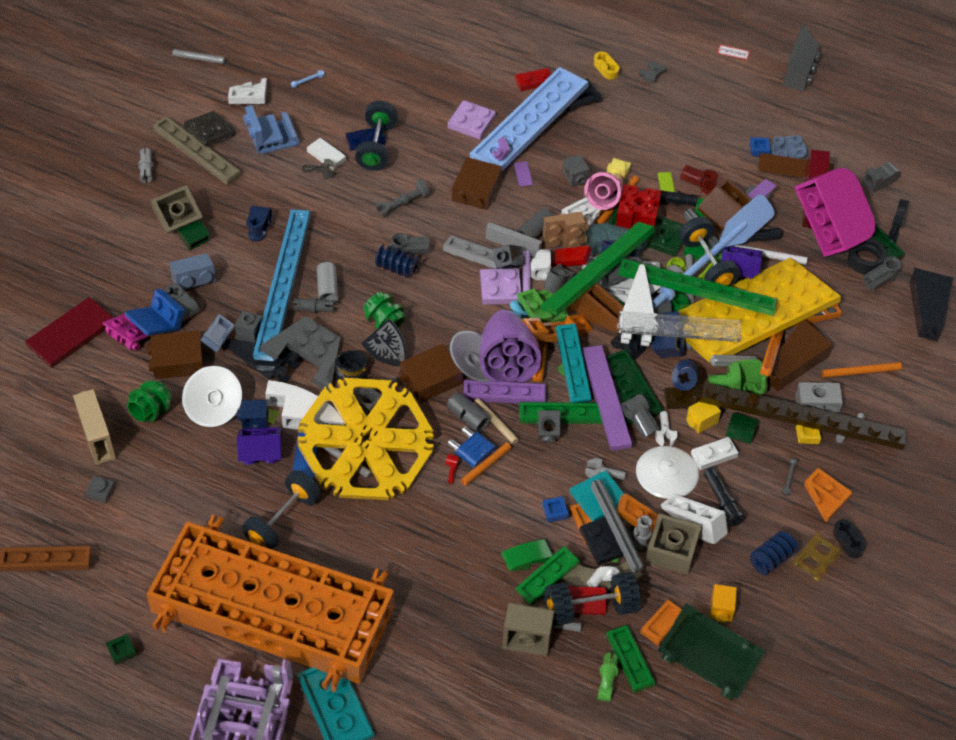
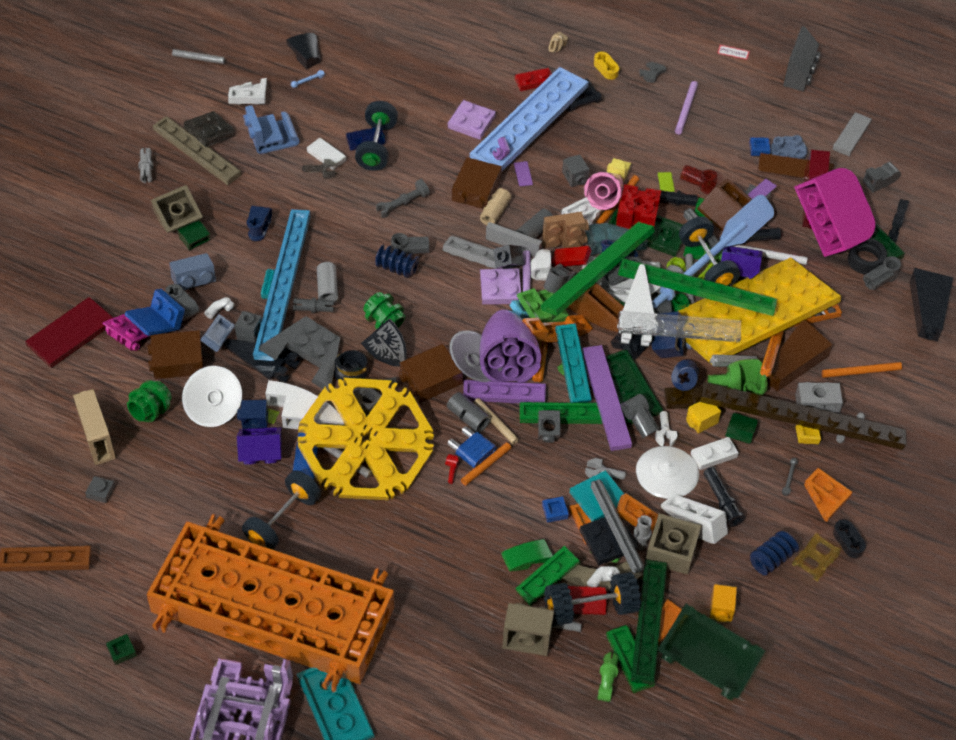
none -> white arm [204,297,234,319]
none -> teal piece [261,269,275,299]
none -> black slope [286,33,321,70]
none -> tan axle [480,188,511,225]
none -> tan piece [549,32,568,52]
none -> dark green tile [630,559,667,685]
none -> lavender bar [675,81,698,135]
none -> light grey tile [832,112,872,156]

